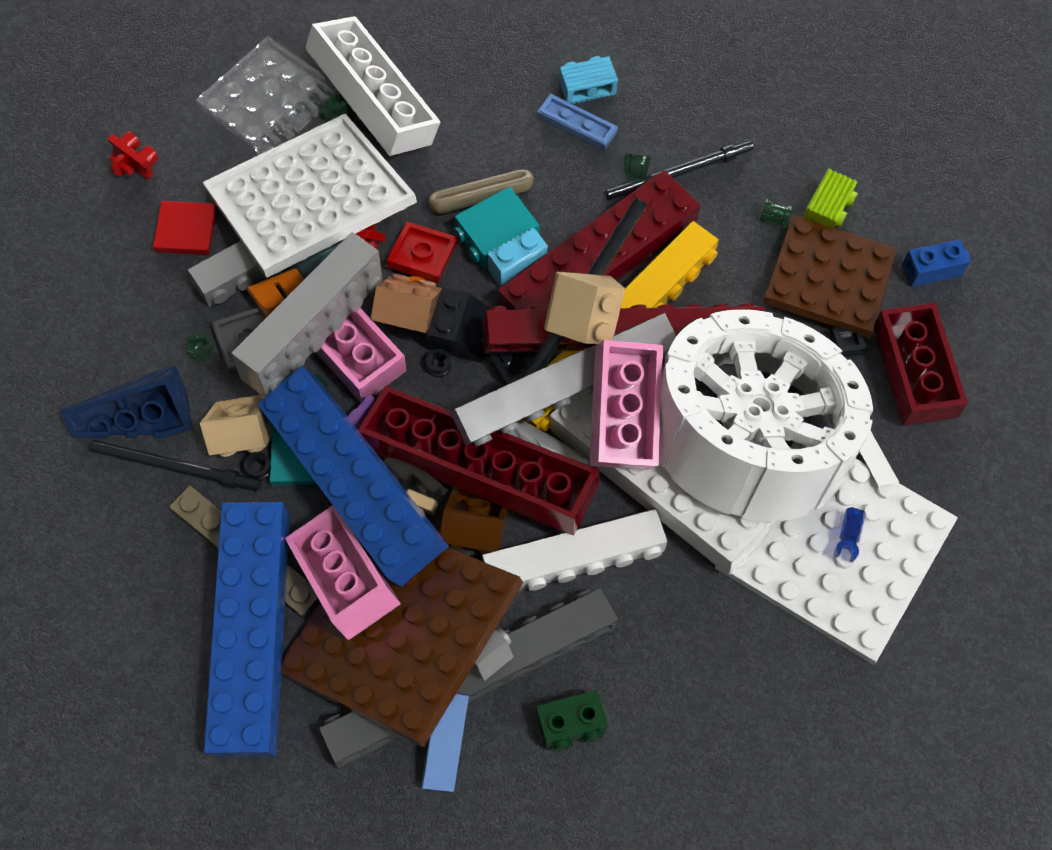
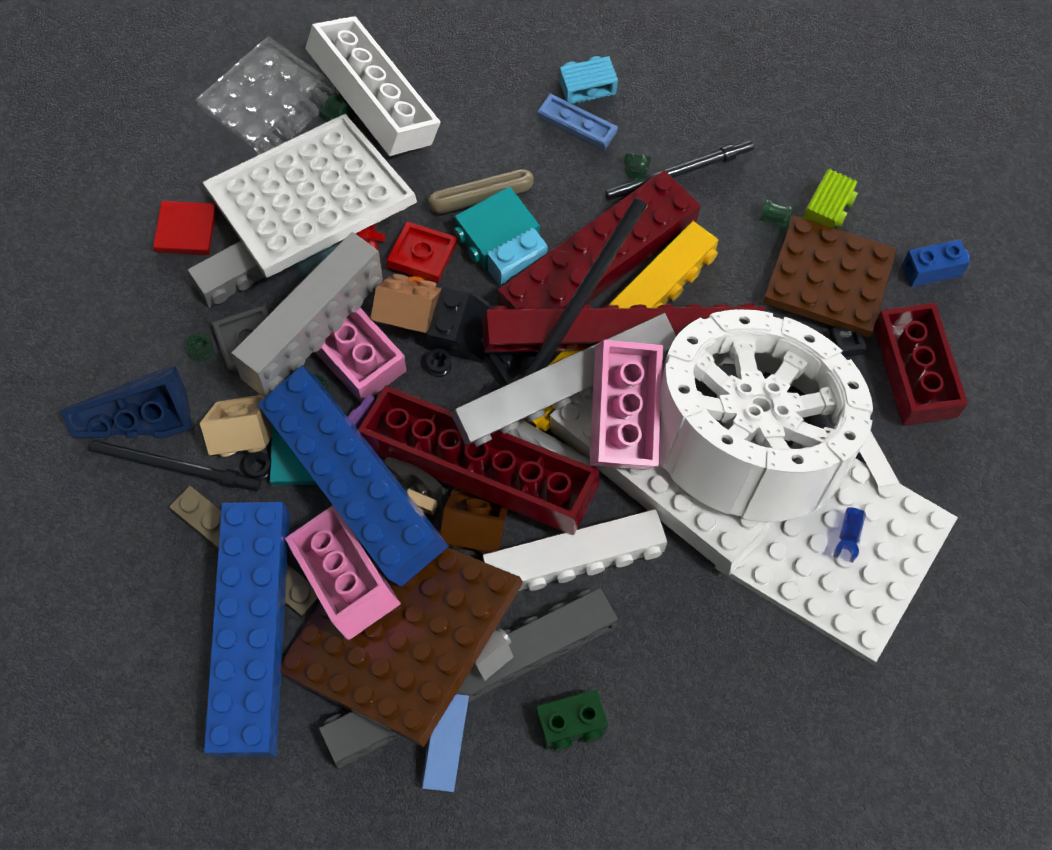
red hips [107,131,159,180] -> none
orange piece [247,268,304,317] -> none
tan slope [544,272,625,344] -> none

